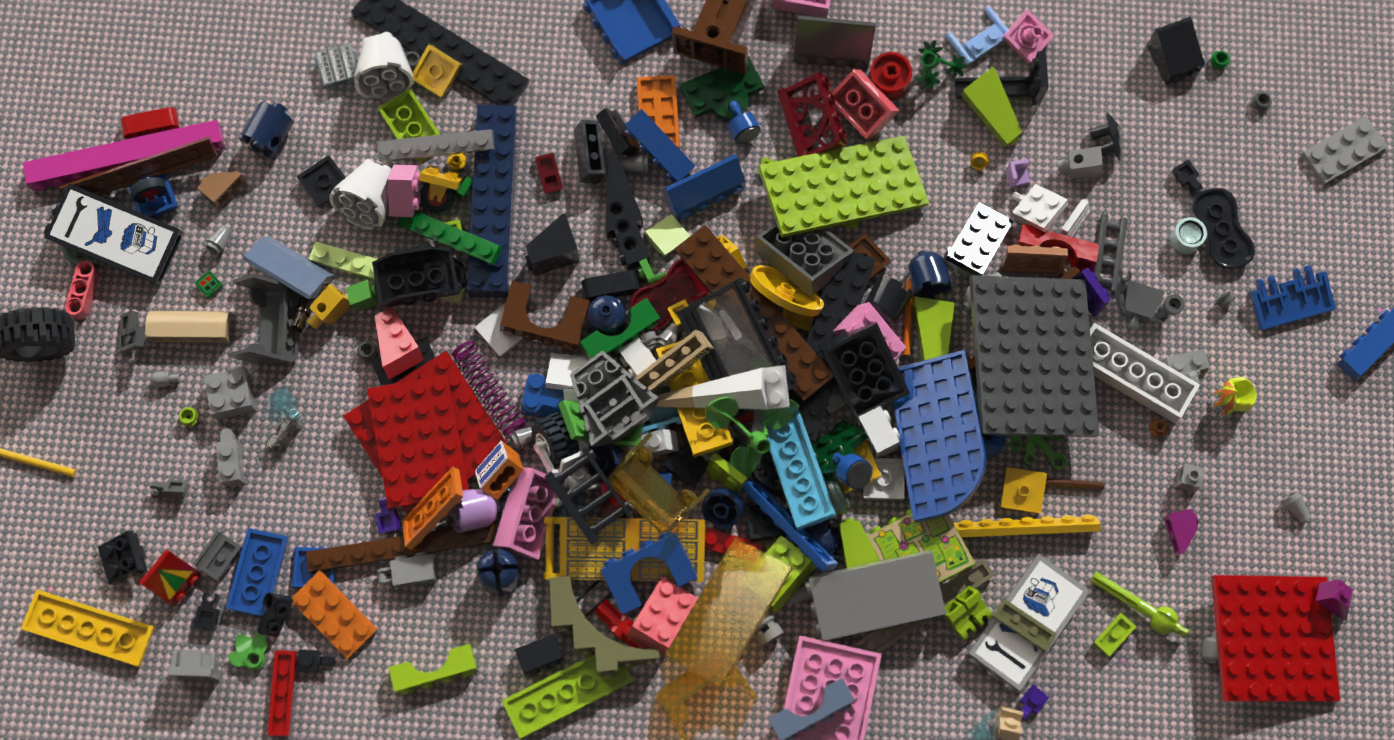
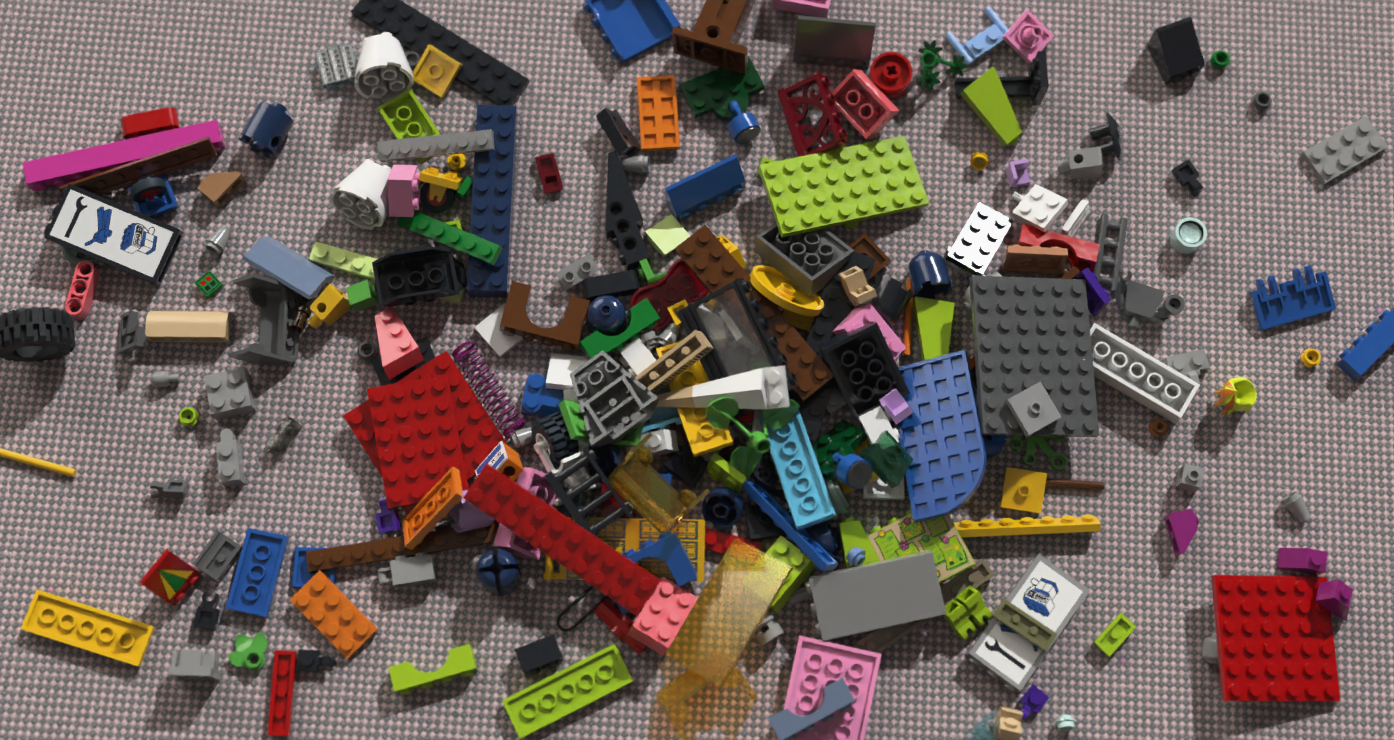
black plate [98,531,148,585] -> none
black plate [257,592,294,637] -> none
clear light blue plate [268,385,301,421] -> none
black plate [296,155,346,209] -> none
black slope [524,214,579,276] -> none
olive arch [549,576,661,679] -> none
black brick [574,120,606,184] -> none
blue brick [624,109,695,182] -> none
lime piece [1090,571,1190,639] -> none
black plate [1192,188,1255,269] -> none
dark grey bush [1215,290,1236,309] -> none
none -> red plate [463,463,661,616]
none -> light grey hinge [555,253,599,290]
none -> tan brick [838,266,877,307]
none -> medium blue plate [846,547,866,566]
none -> clear green bracket [858,430,913,488]
none -> lavender panel [879,389,913,424]
none -> light grey plate [1005,381,1061,437]
none -> light aqua plate [1055,715,1076,732]
none -> magenta slope [1277,548,1328,576]
none -> yellow plate [1301,348,1321,368]

